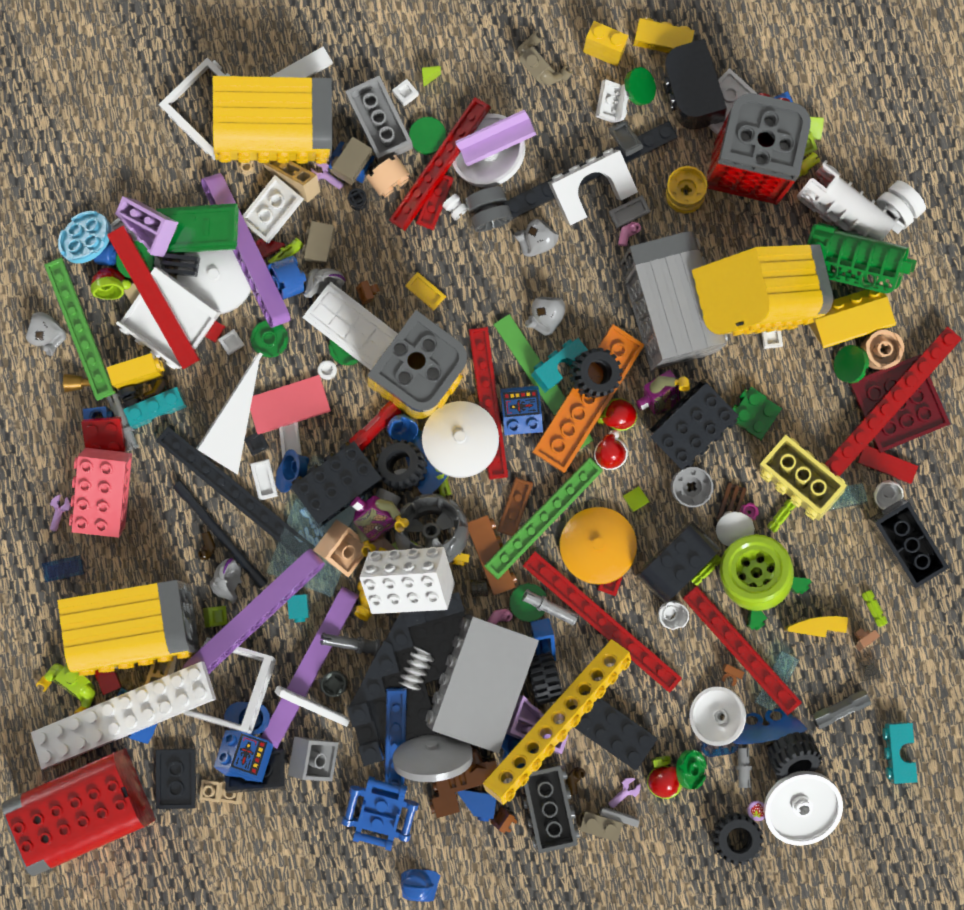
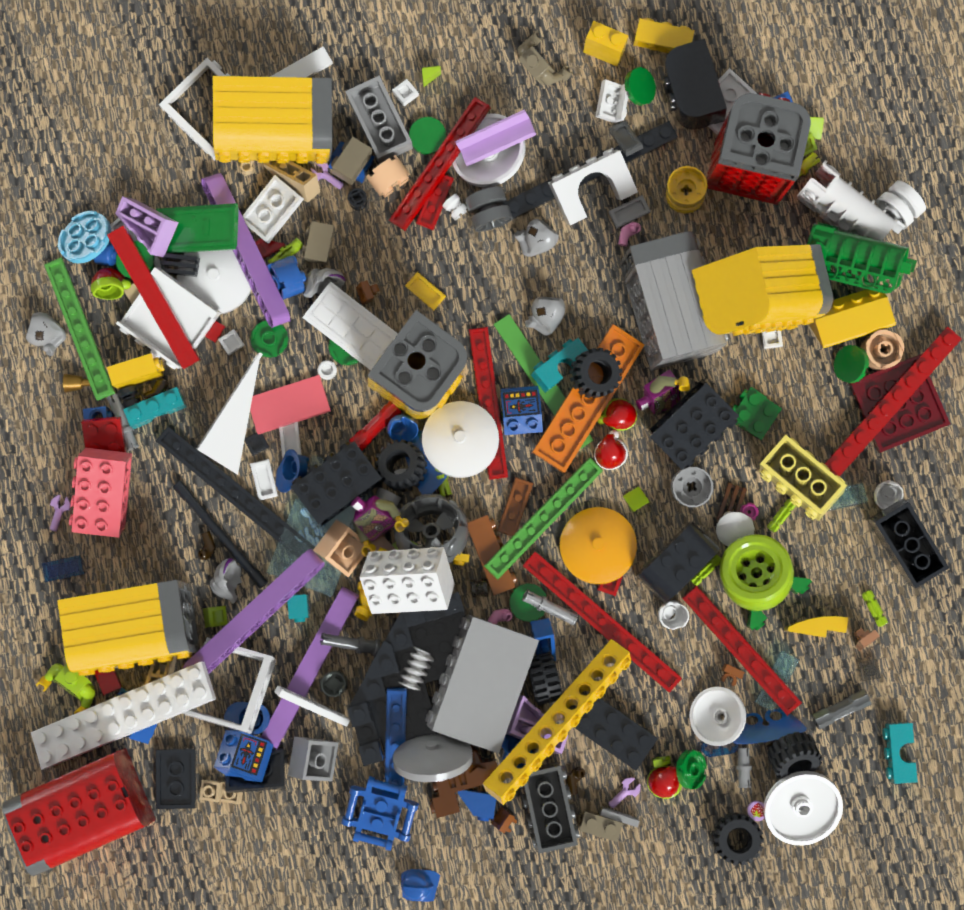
red tile [857,446,918,484] -> none

